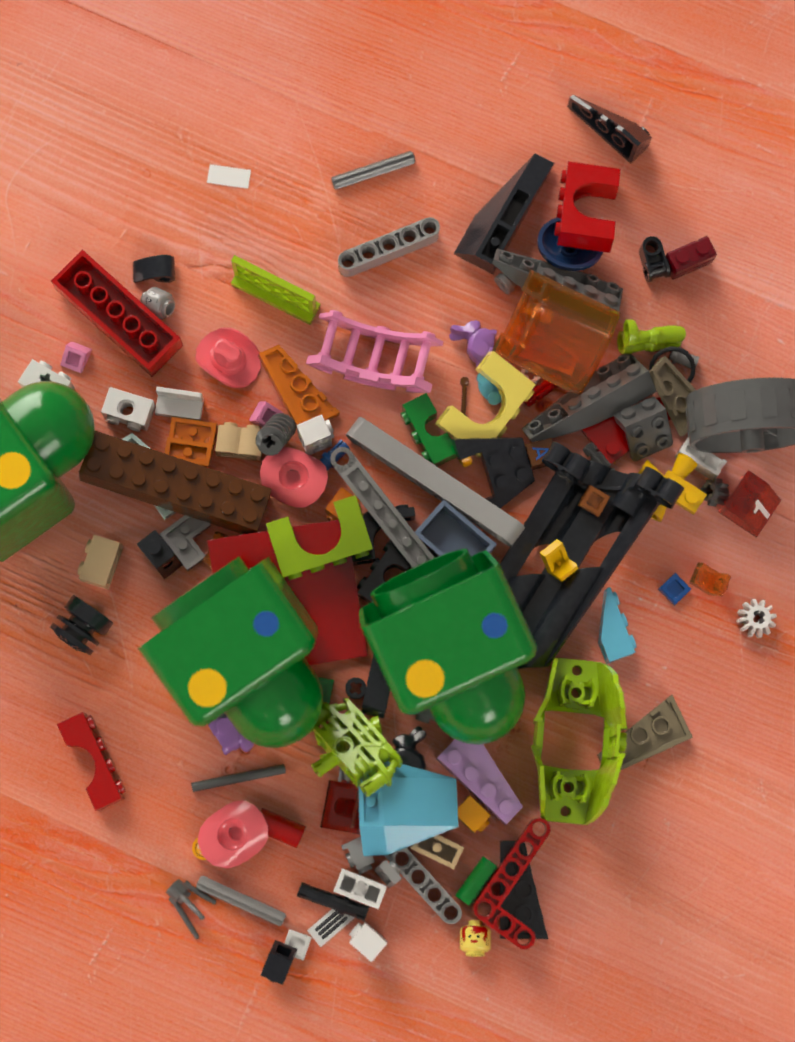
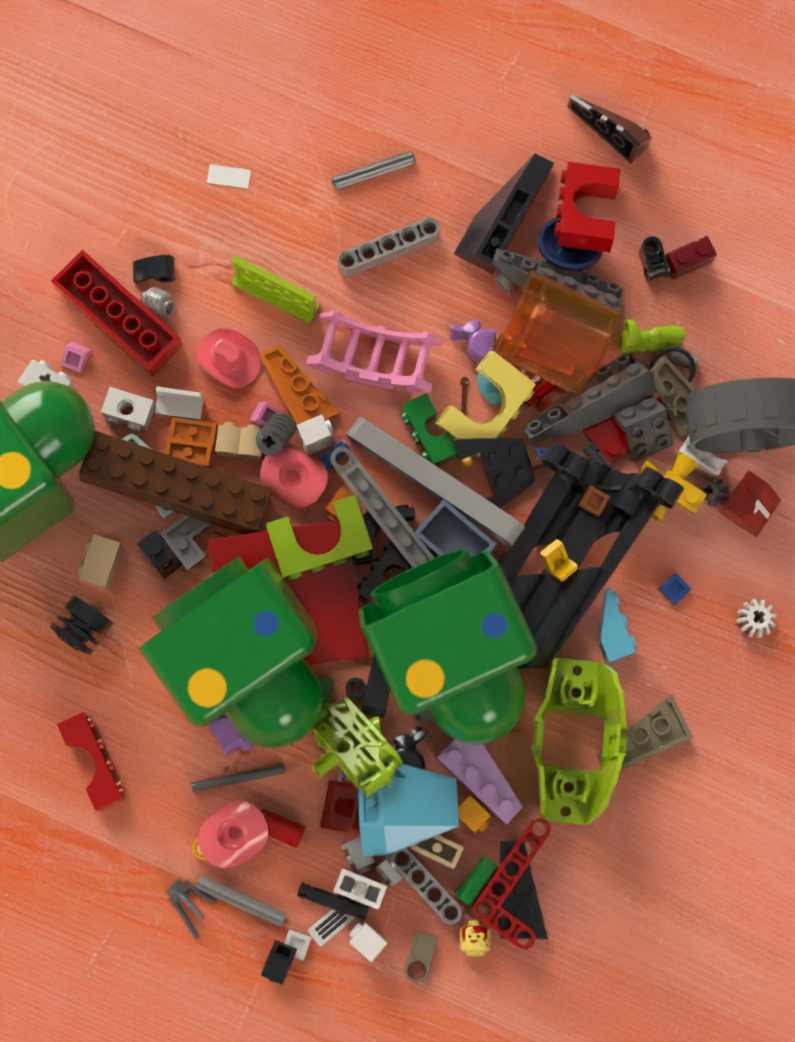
clear orange bracket [689,562,731,596] -> none
none -> dark tan piece [405,931,438,983]

